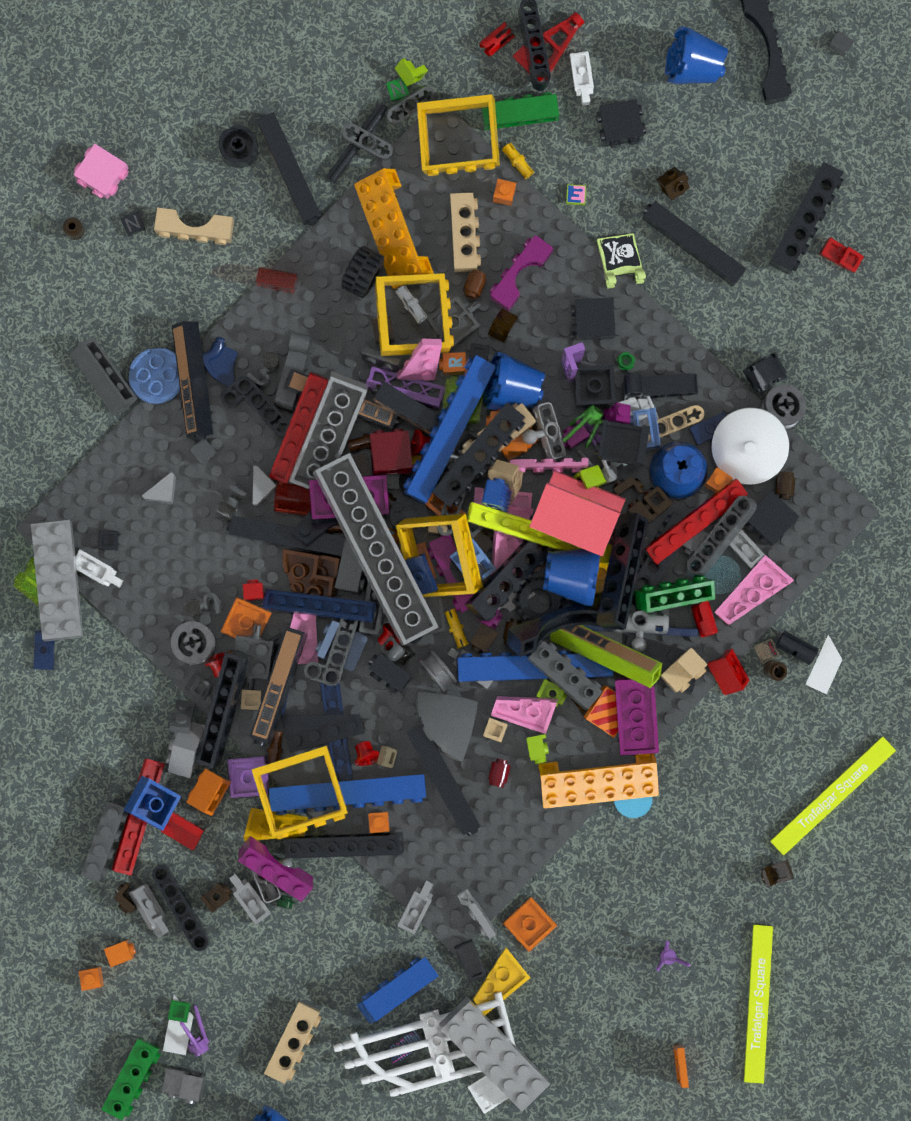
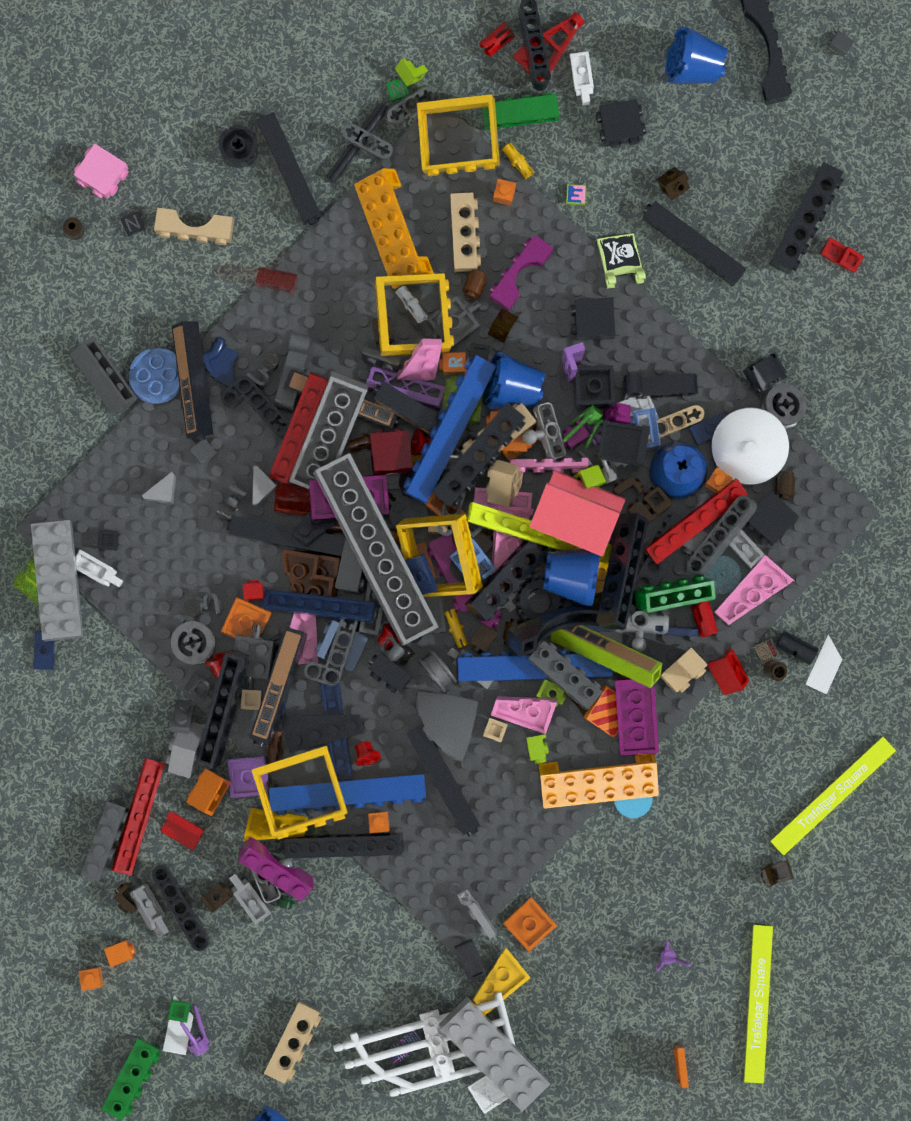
blue brick [124,776,181,831] -> none
flat silver brick [162,1066,207,1104] -> none
black tyre [341,245,384,298] -> none
blue wedge [356,957,438,1024] -> none
dark tan tile [377,745,397,768] -> none
light grey hinge [397,880,433,935] -> none
blue brick [482,478,513,513] -> none
dark red brick [488,758,511,788] -> none
green plate [616,352,635,370] -> none

